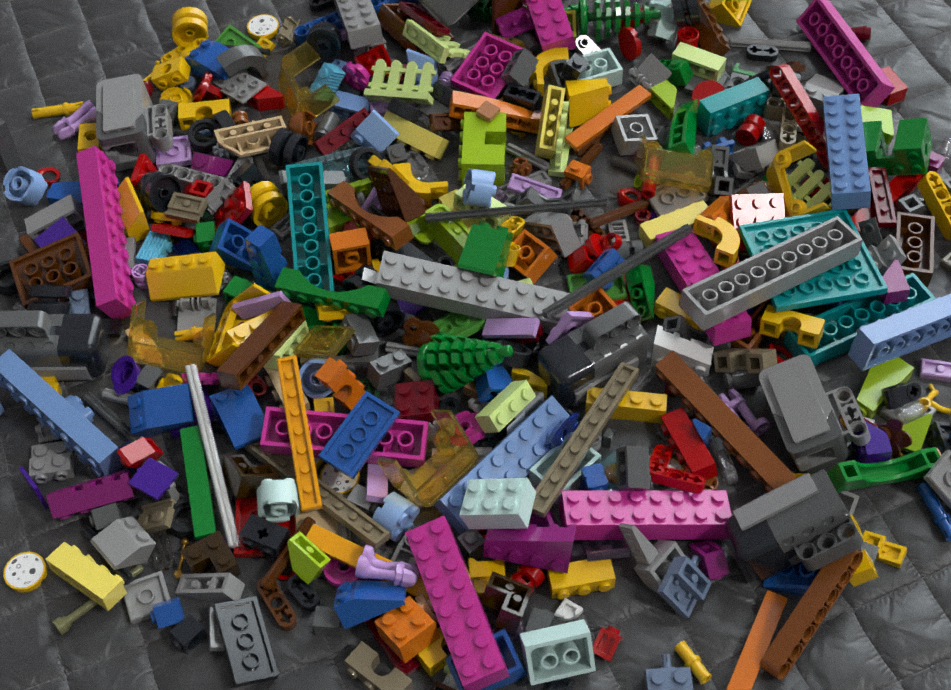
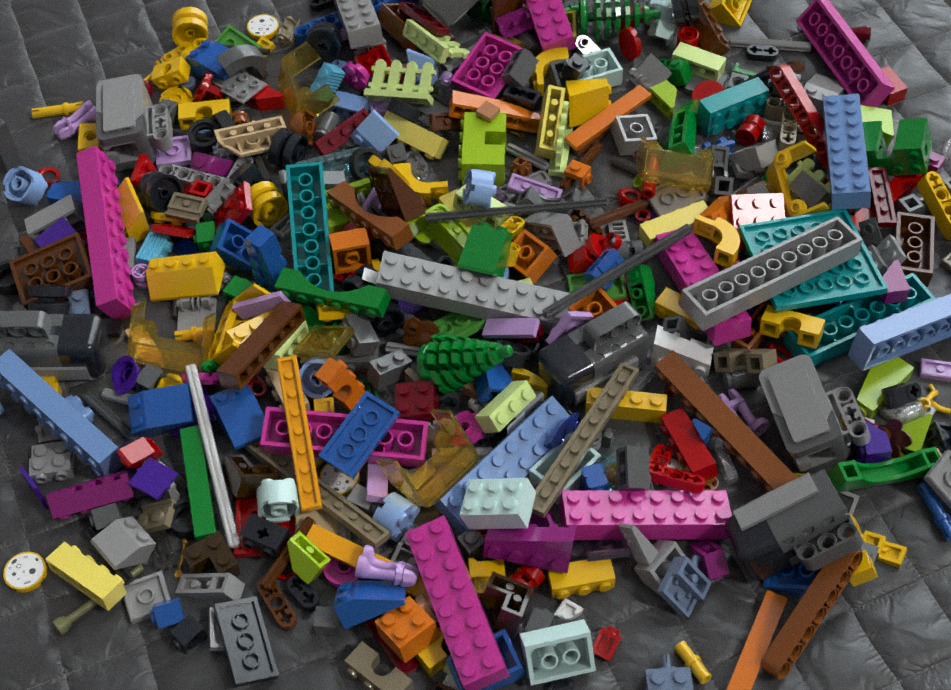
none -> green arm [200,359,221,373]
none -> dark grey brick [788,171,831,209]

